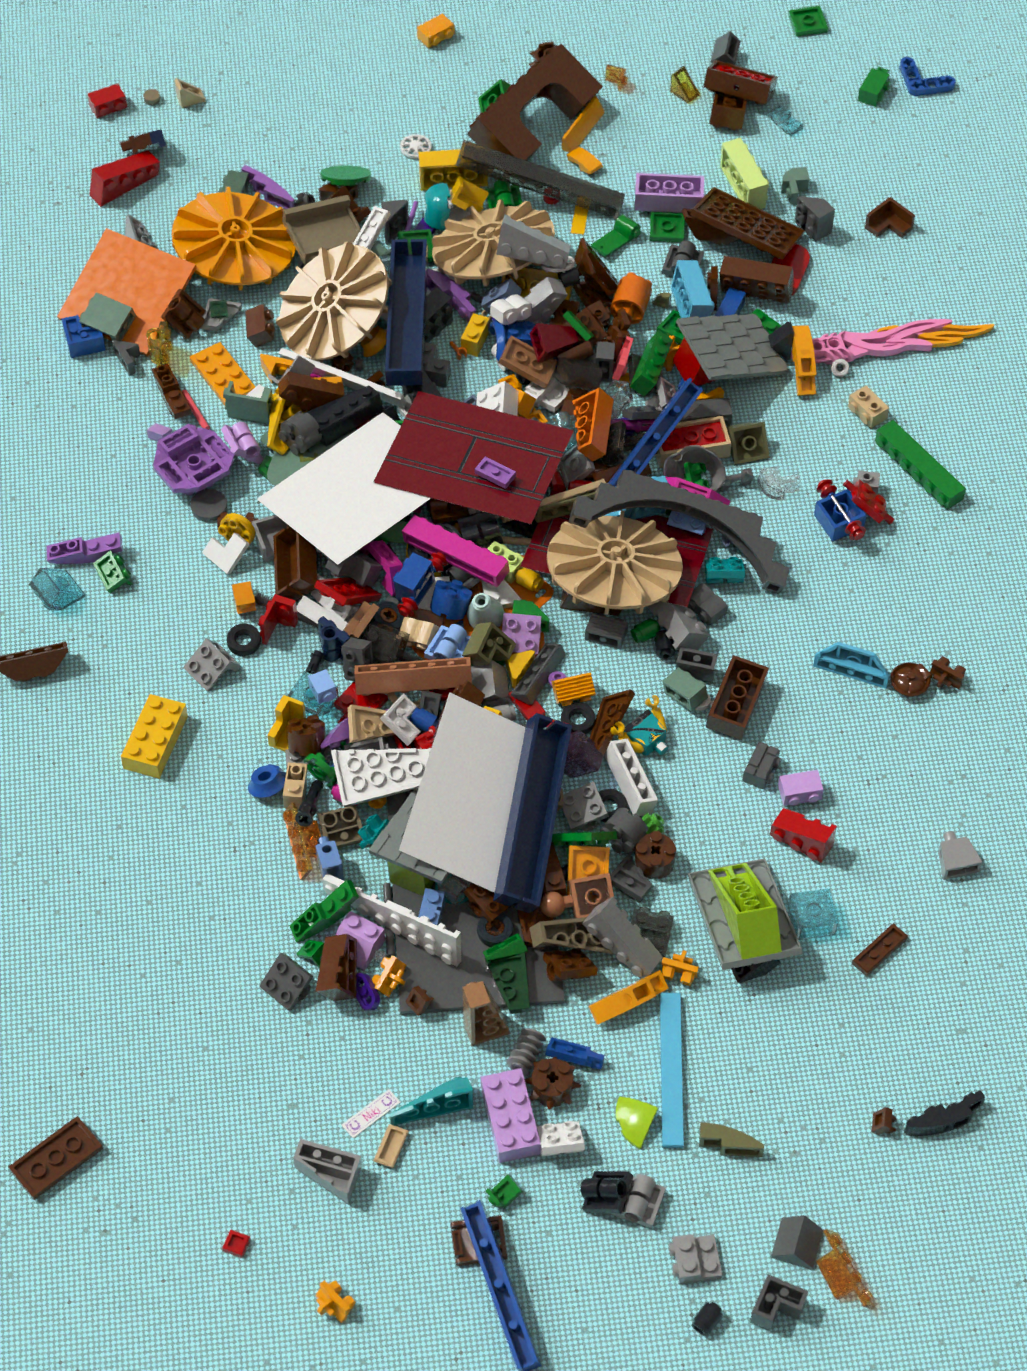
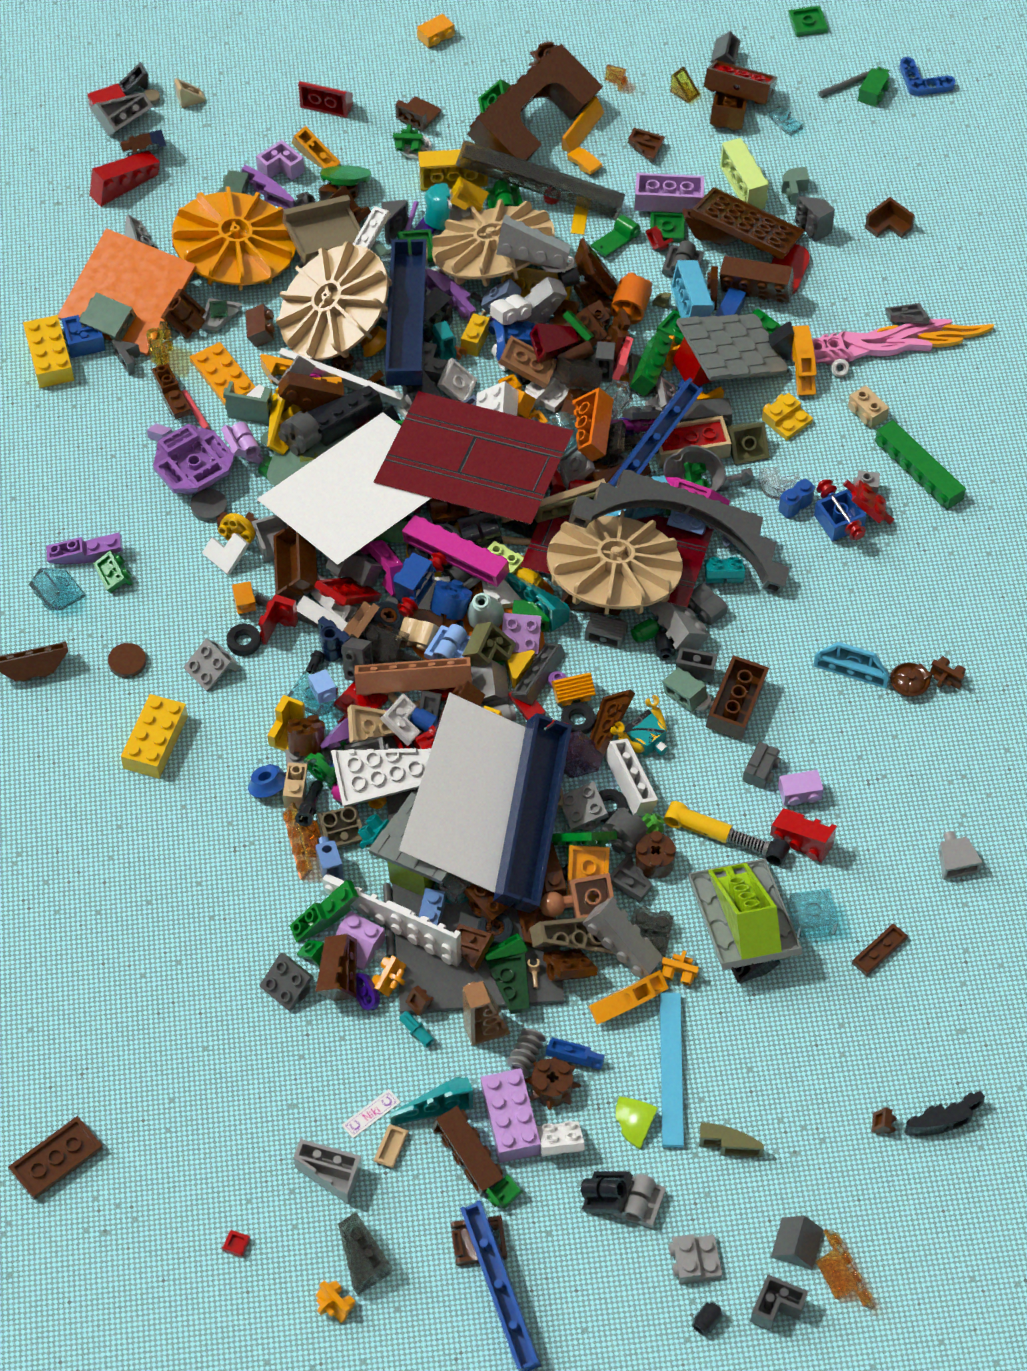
medium lavender plate [475,457,516,489] -> none
none -> yellow brick [23,315,74,388]
none -> light grey wedge [90,92,153,136]
none -> reddish brown tile [108,643,146,678]
none -> black slope [118,62,148,96]
none -> lavender brick [256,140,305,180]
none -> light orange slope [291,125,341,169]
none -> red slope [298,81,353,118]
none -> clear smoke wedge [338,1212,394,1296]
none -> green hips [392,124,425,152]
none -> reddish brown bracket [395,96,441,131]
none -> teal axle [399,1011,435,1048]
none -> reddish brown wedge [431,1106,503,1196]
none -> teal brick [432,321,457,360]
none -> white tile [437,358,478,402]
none -> reddish brown wing [455,924,495,971]
none -> teal wedge [505,572,570,632]
none -> tan hand [527,959,540,989]
none -> reddish brown wing [628,127,665,163]
none -> red bracket [645,226,673,251]
none -> piece [663,801,791,866]
none -> yellow plate [762,393,813,441]
none -> blue brick [778,479,815,519]
none -> dark grey bar [818,68,875,97]
none -> dark grey wing [885,303,929,324]

